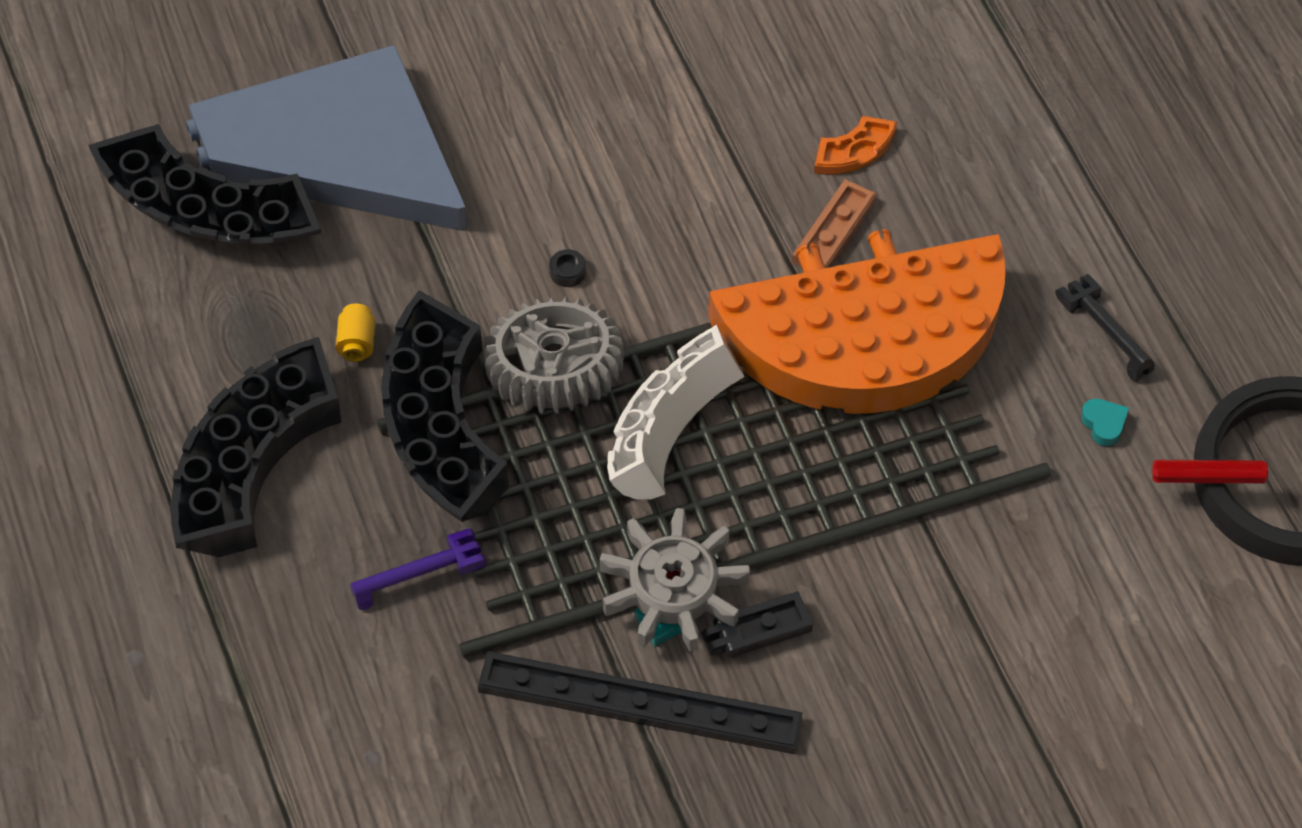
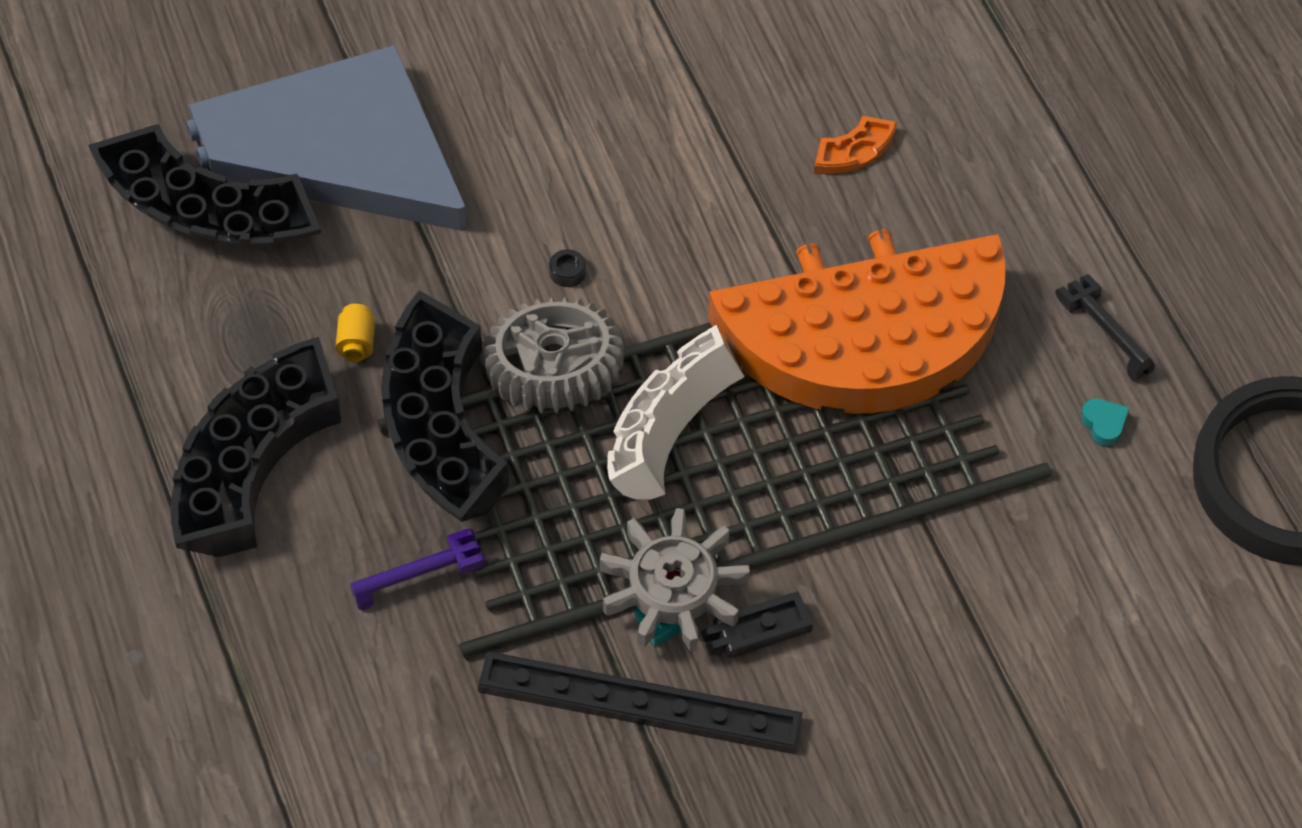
nougat tile [792,179,877,268] -> none
red axle [1151,460,1269,484] -> none

